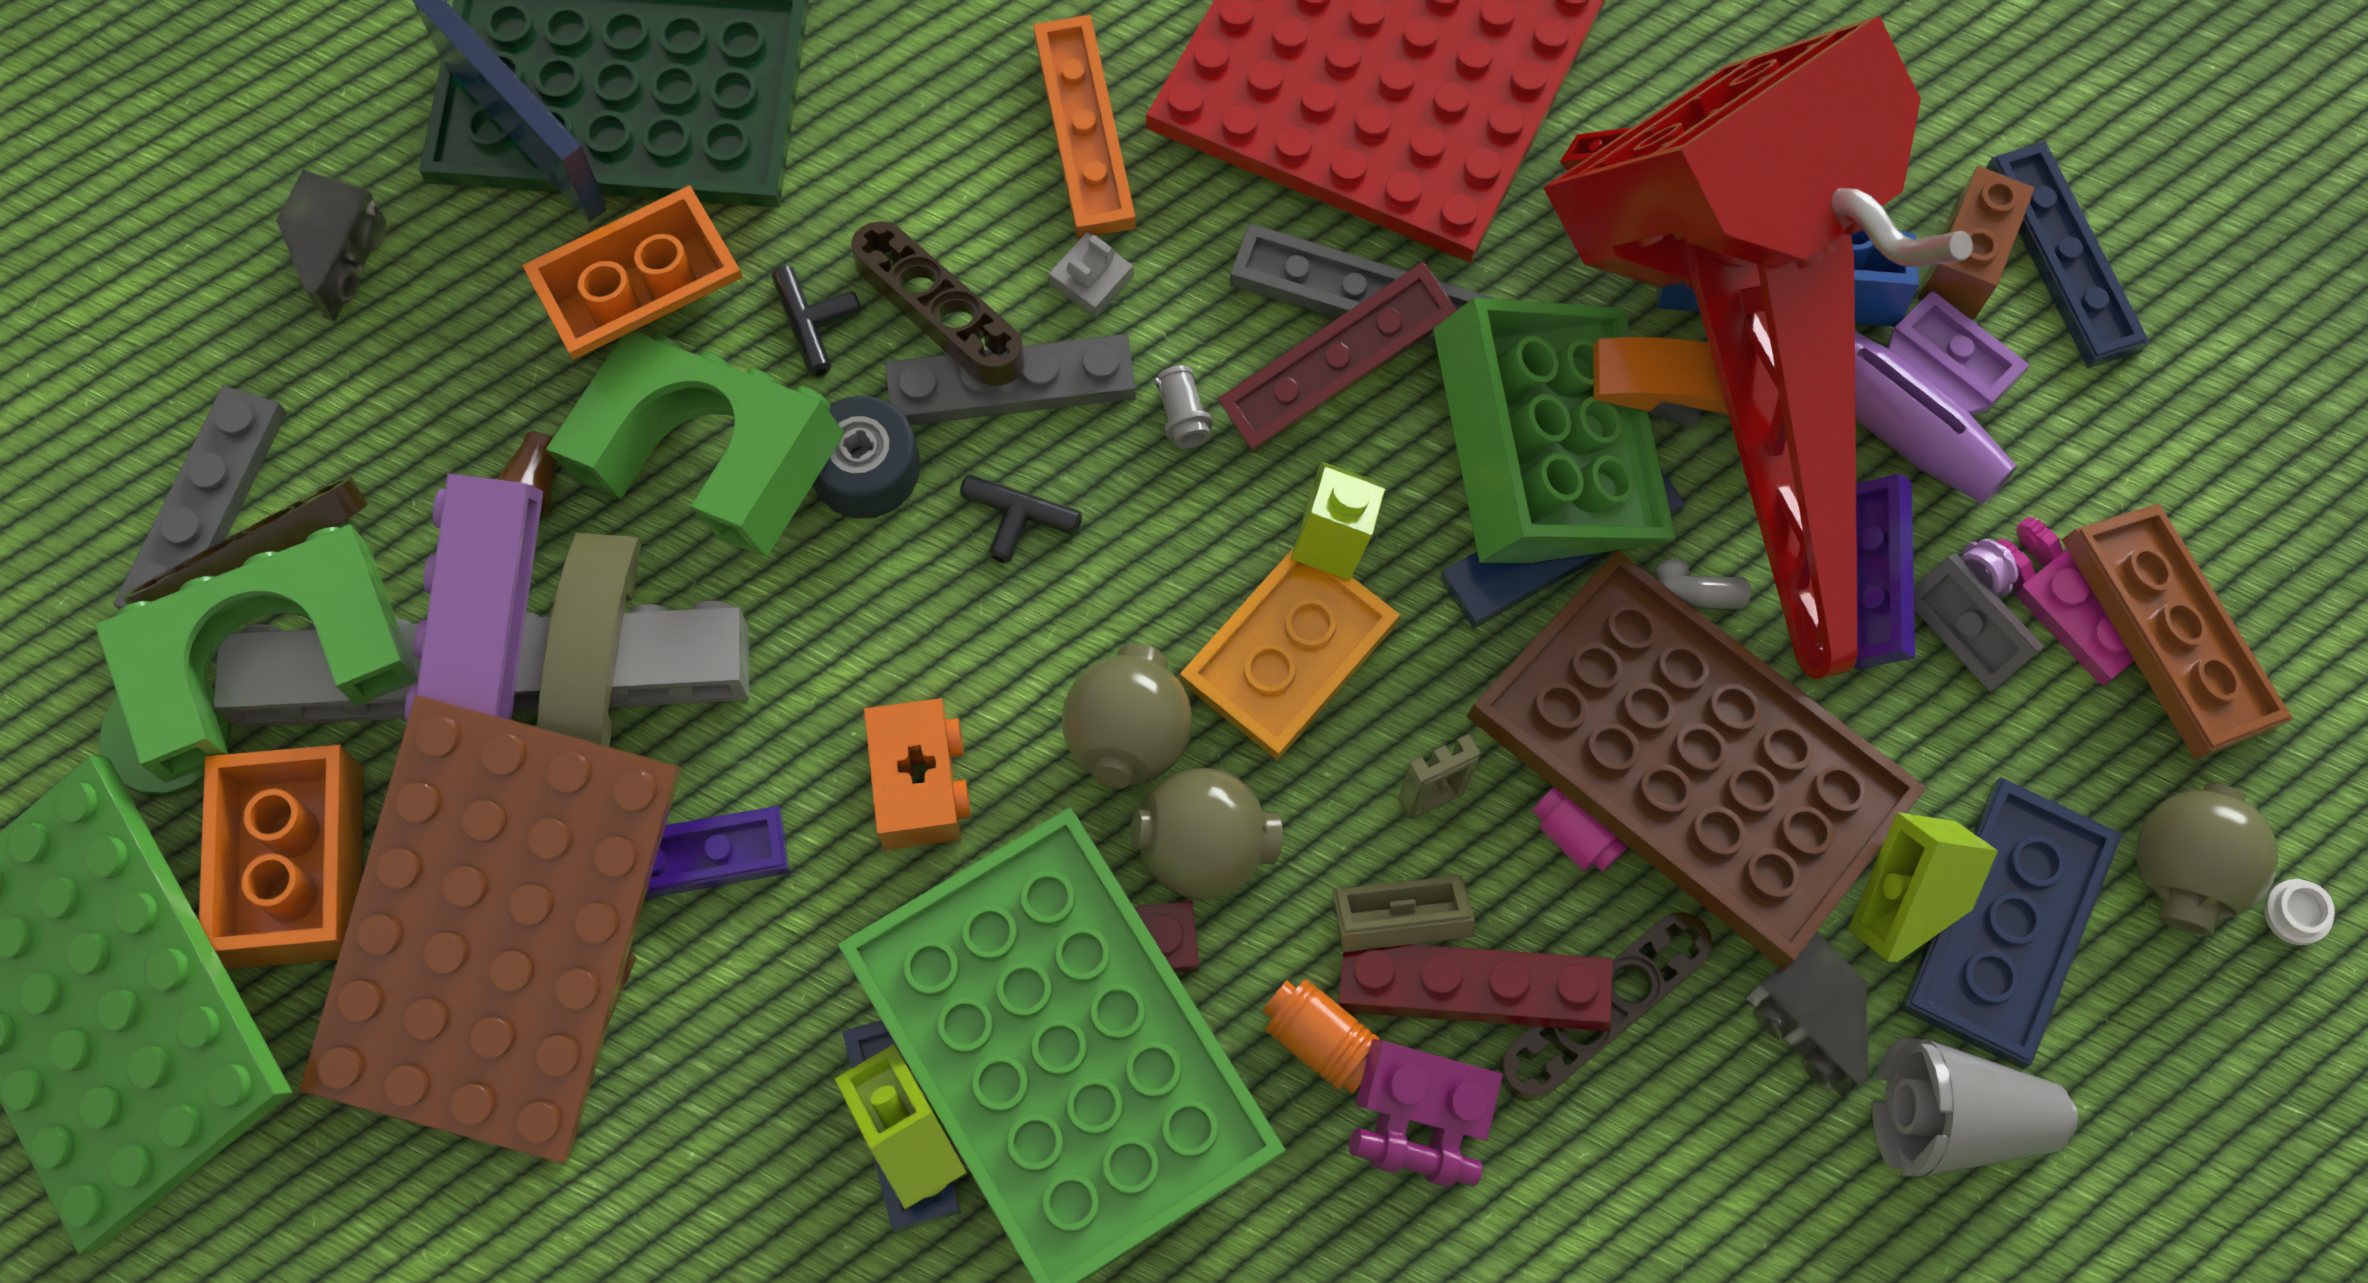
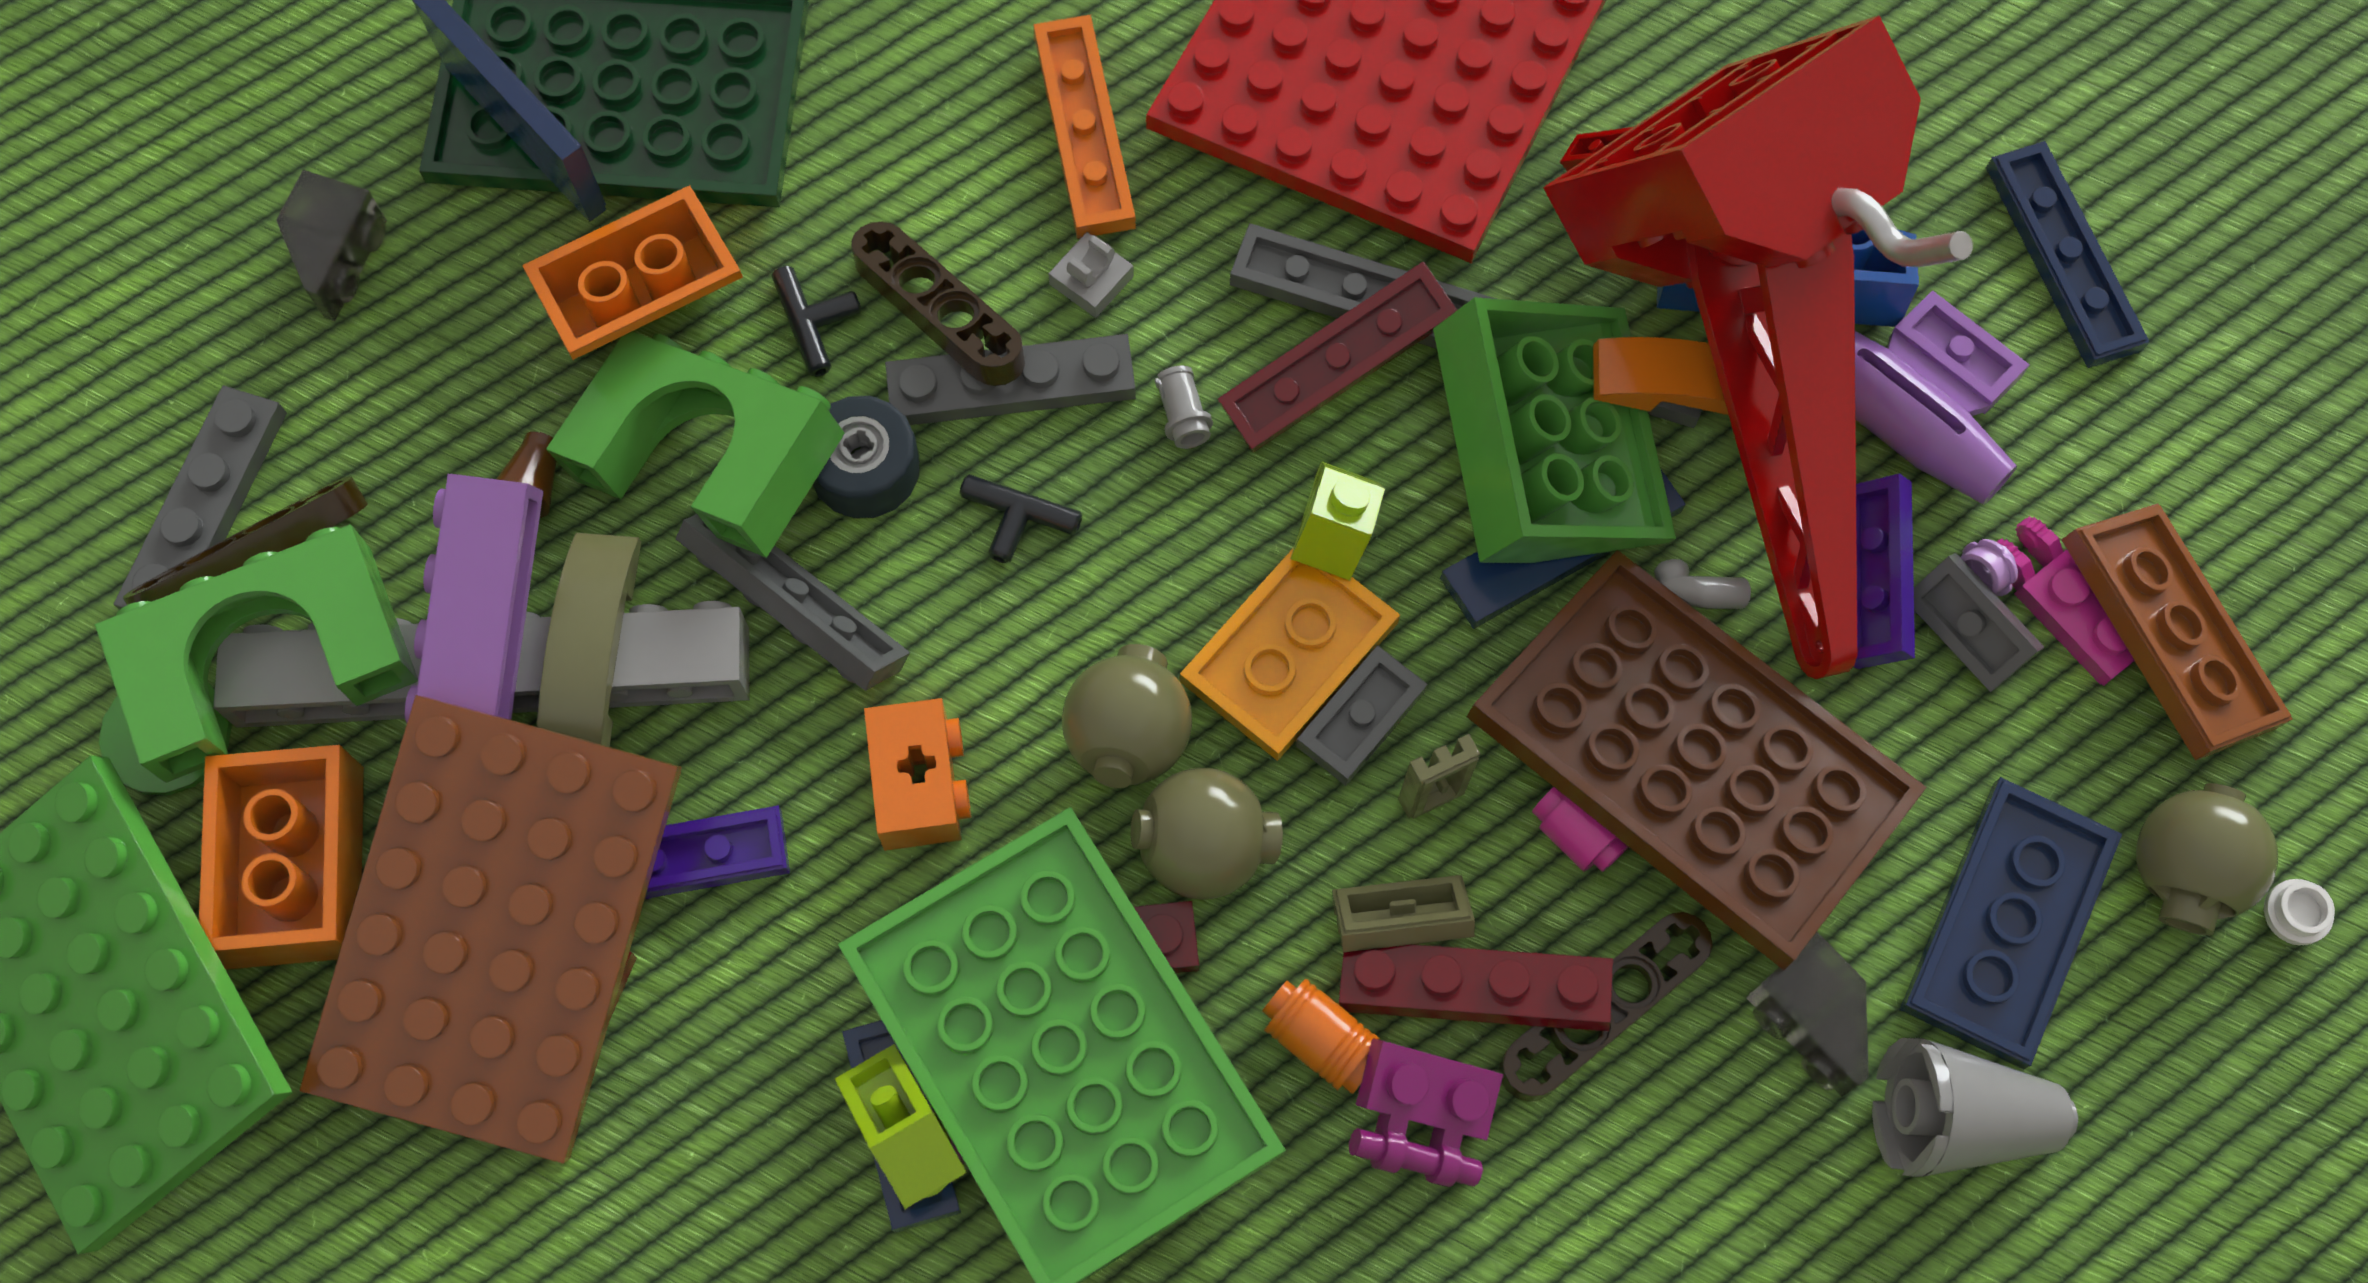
lime slope [1848,812,1998,962] -> none
dark orange brick [1918,165,2035,320] -> none
none -> dark grey plate [676,514,910,691]
none -> dark grey plate [1296,645,1428,786]

